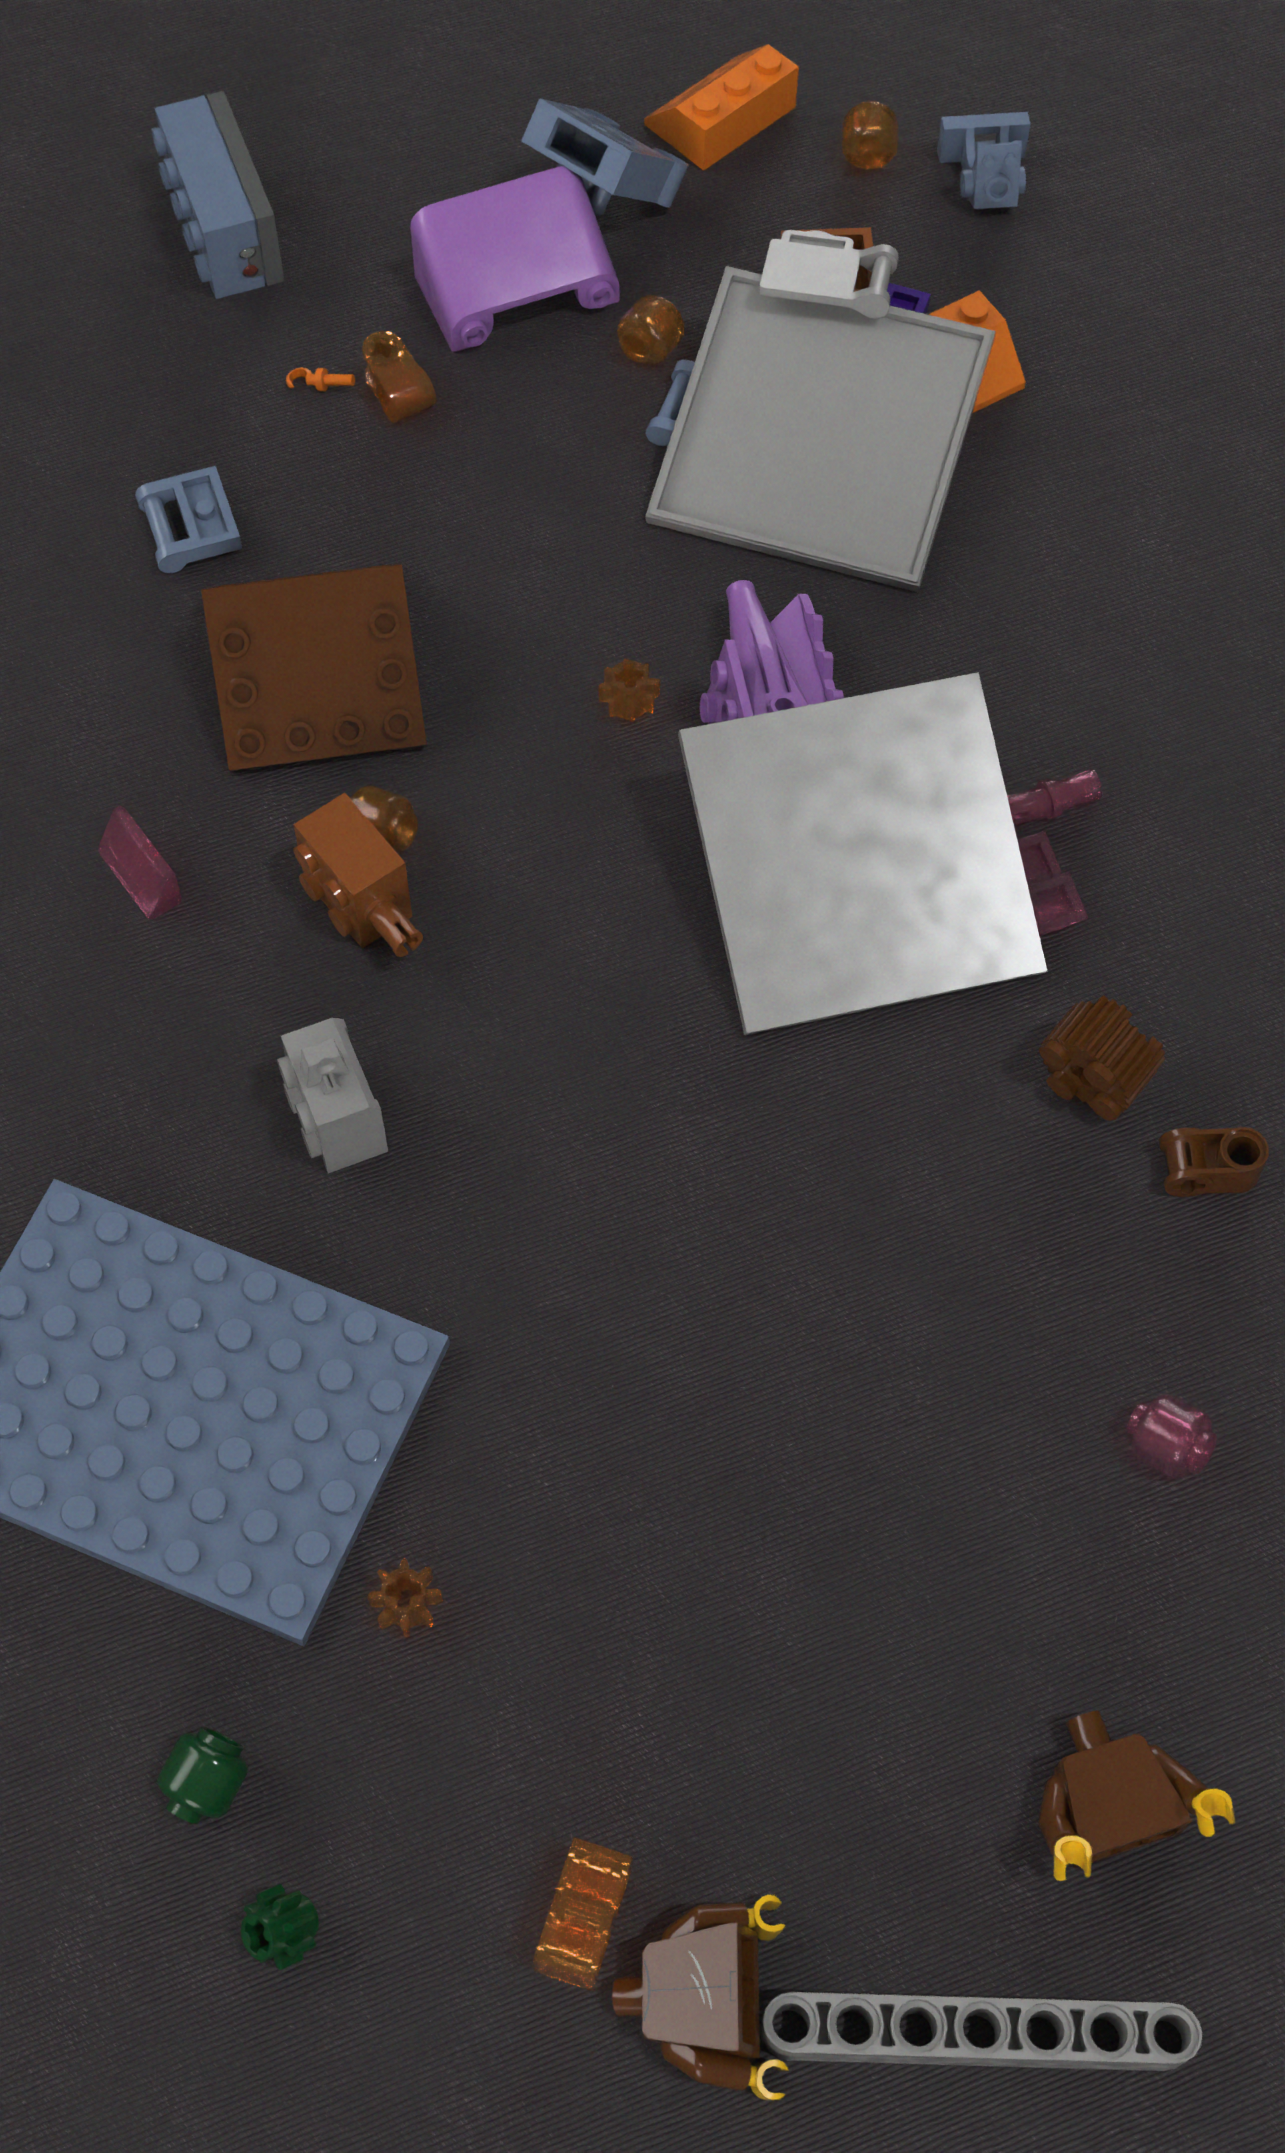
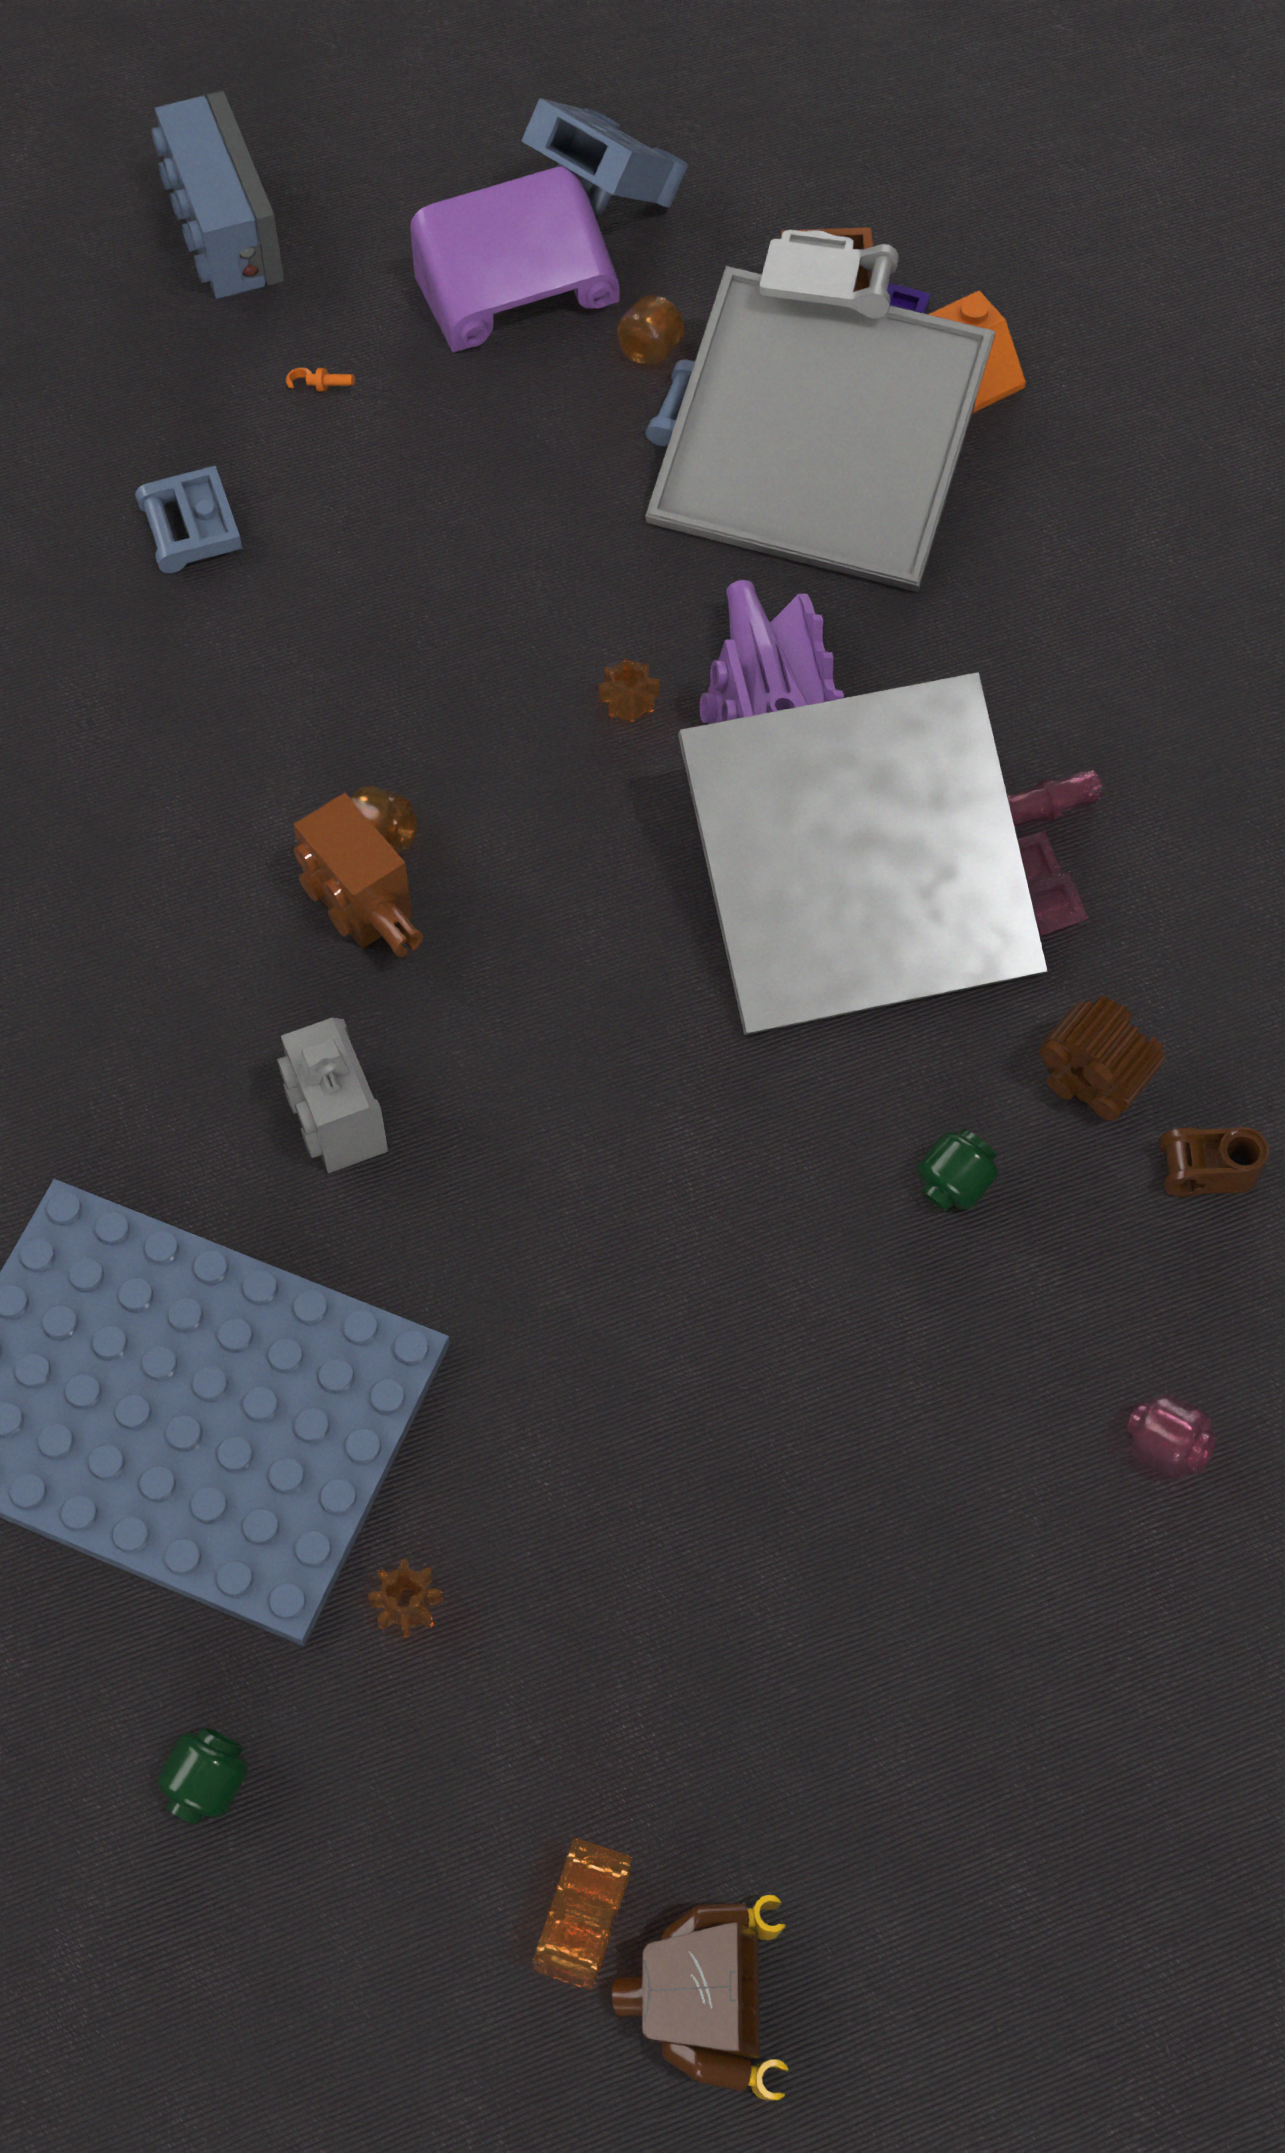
clear pink slope [98,805,182,920] -> none
reddish brown bracket [201,563,427,771] -> none
dark green gear [241,1884,319,1970] -> none
clear orange piece [362,331,437,423] -> none
orange slope [644,44,799,171] -> none
light grey beam [760,1992,1202,2071] -> none
clear orange head [842,101,898,169] -> none
sand blue tile [937,112,1031,209] -> none
reddish brown torso [1038,1710,1235,1881] -> none
none -> dark green head [917,1129,998,1212]

